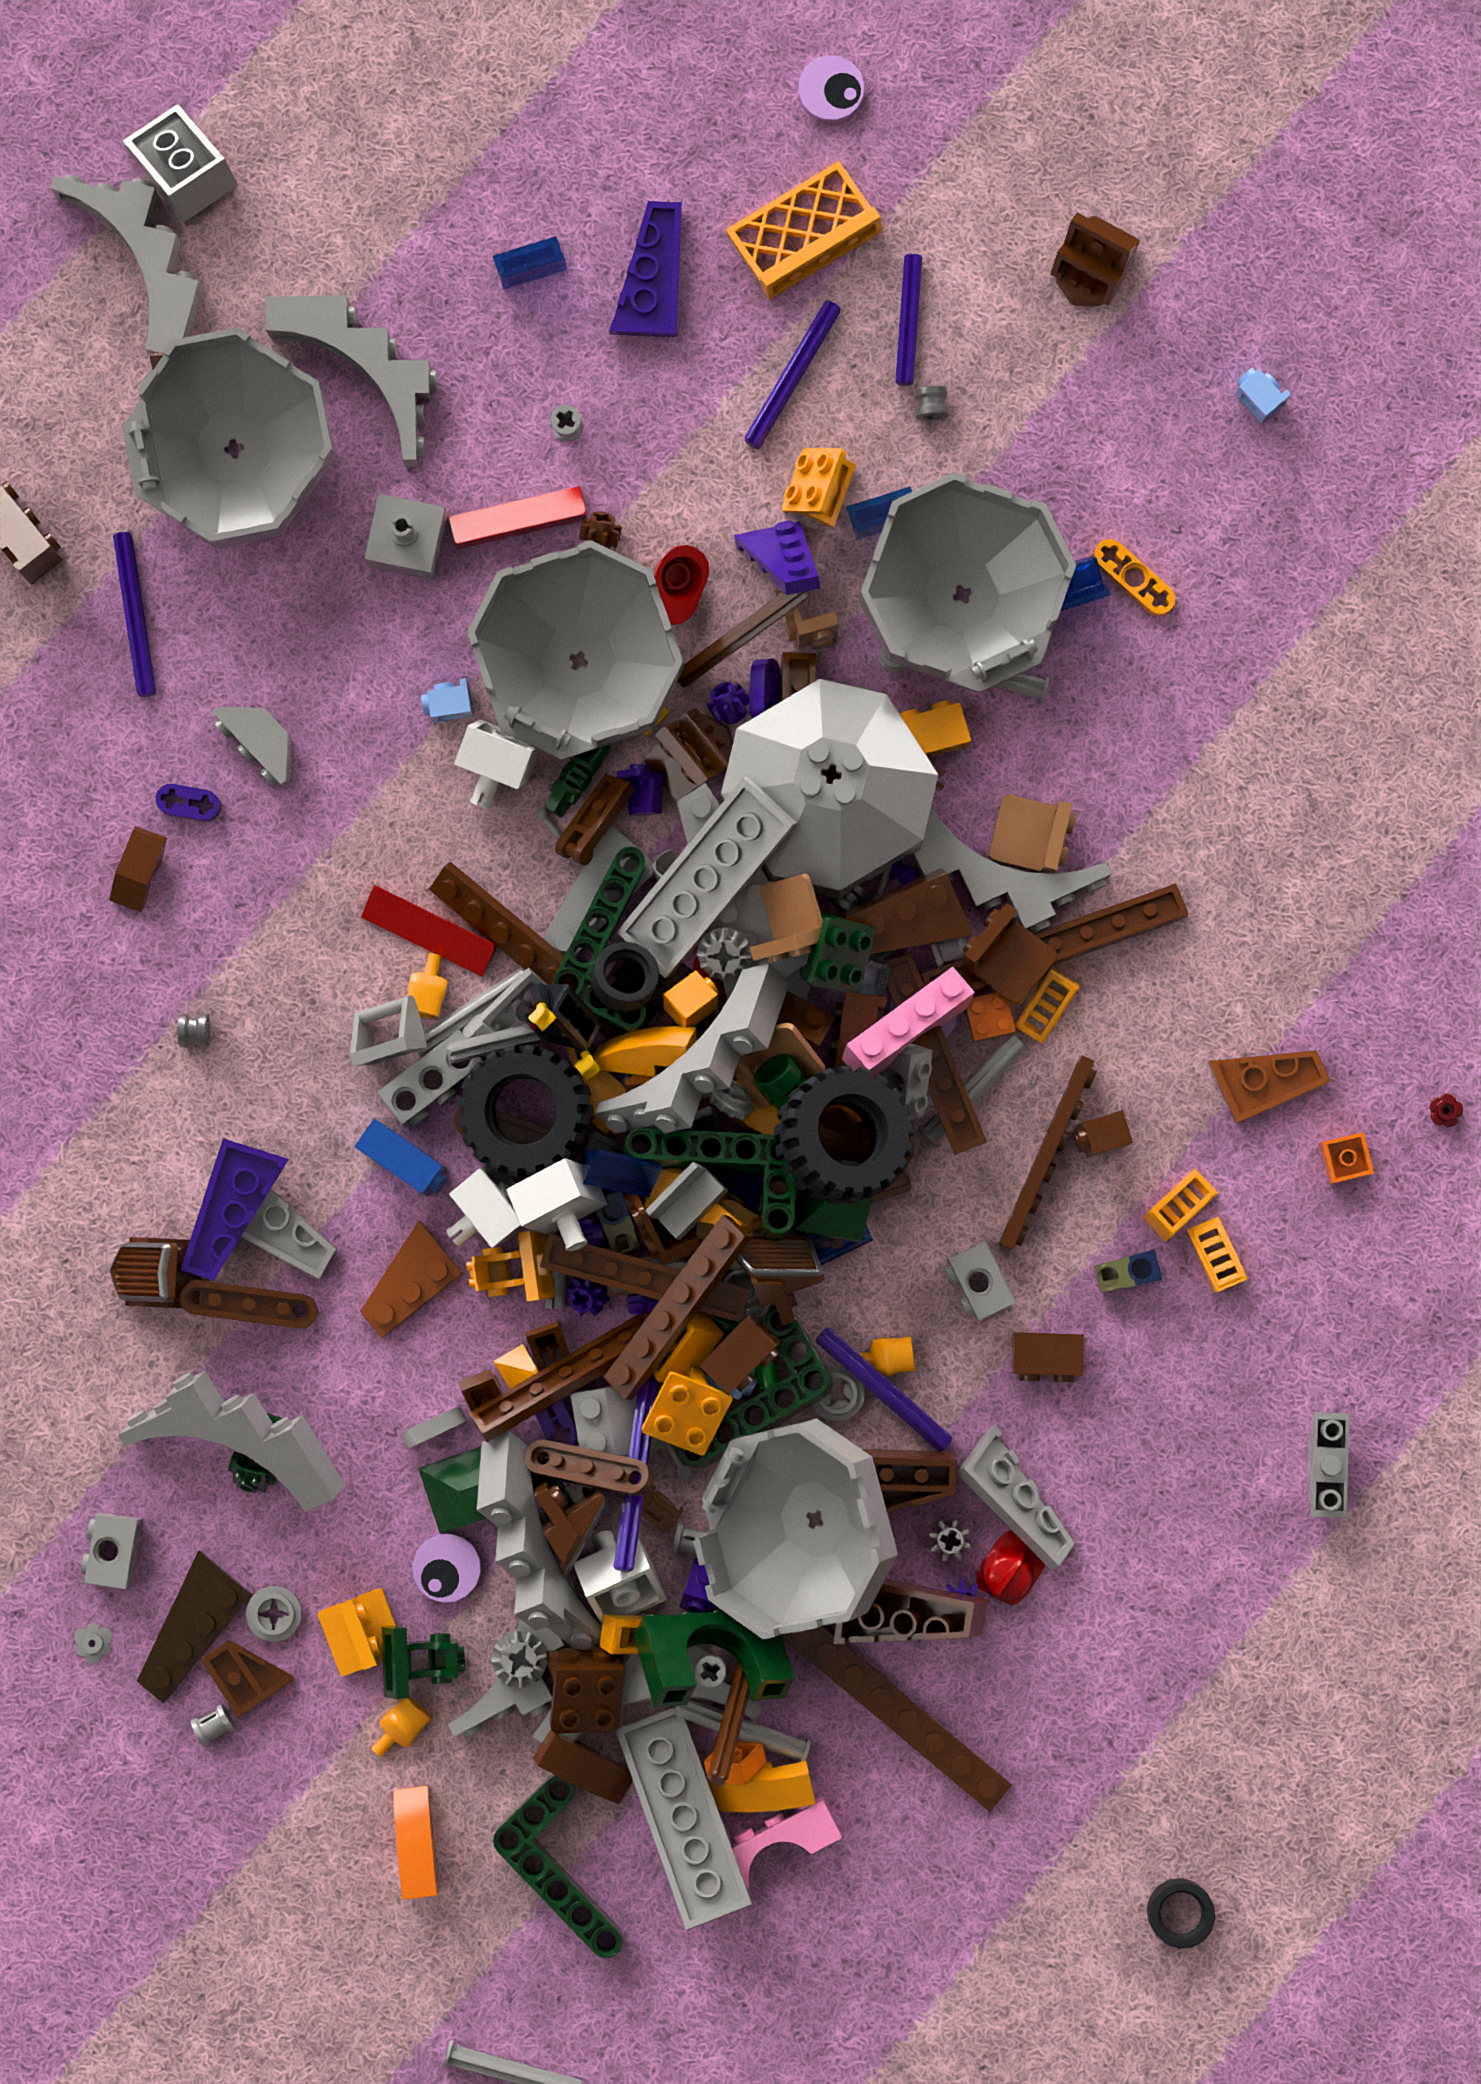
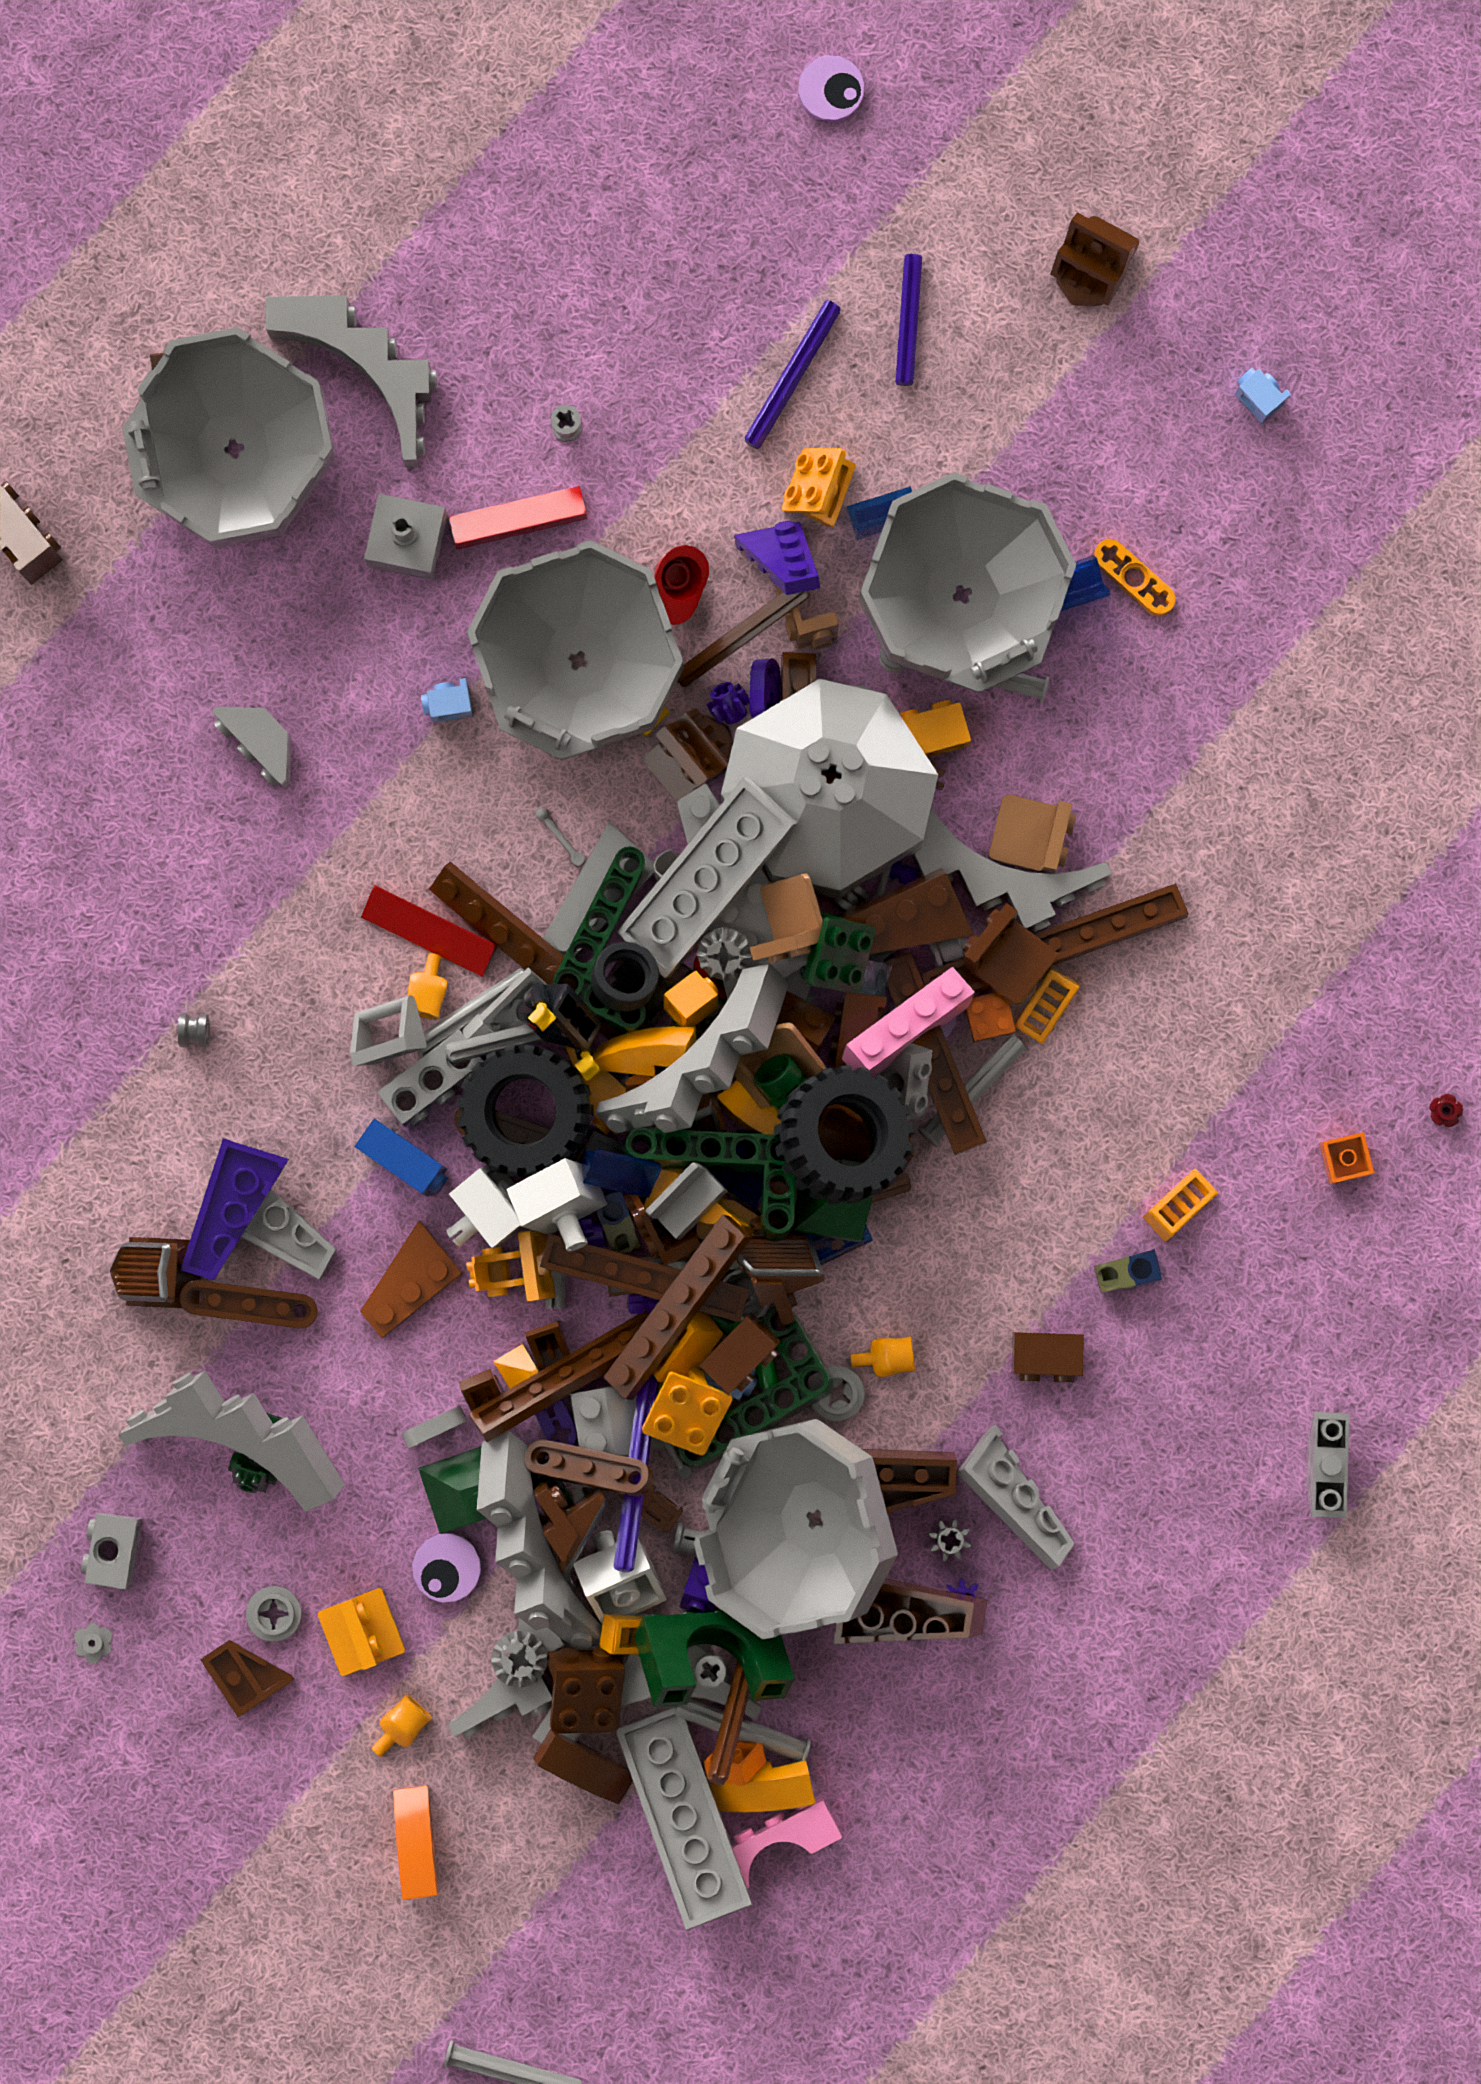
light grey arch [50,175,203,357] -> none
reddish brown slope [109,826,167,912] -> none
dark purple axle [113,532,156,697] -> none
light grey slope [123,104,238,223] -> none
dark brown wing [137,1550,252,1703] -> none
dark purple beam [156,784,221,822] -> none
light grey bush [191,1704,236,1748] -> none
dark green tile [381,1626,465,1699] -> none
white brick [454,720,540,809] -> none
clear blue panel [493,236,567,290] -> none
dark green beam [493,1774,623,1958] -> none
dark green hinge [545,745,611,818] -> none
reddish brown plate [555,773,635,865] -> none
dark purple gear [566,1277,611,1316] -> none
reddish brown gear [579,511,622,549] -> none
dark purple wing [609,201,682,337] -> none
dark purple bracket [617,764,664,816] -> none
light grey gear [705,1080,754,1120] -> none
light orange fence [725,161,882,300] -> none
reddish brown plate [781,1626,1012,1812] -> none
dark purple axle [815,1327,953,1451] -> none
flat silver wheel [914,386,949,421] -> none
light grey brick [944,1241,1016,1321] -> none
red piece [976,1530,1045,1606] -> none
reddish brown plate [998,1055,1097,1250] -> none
reddish brown brick [1074,1110,1133,1158] -> none
black tyre [1147,1878,1215,1949] -> none
light orange slope [1186,1217,1248,1293] -> none
dark orange wing [1207,1050,1331,1124] -> none

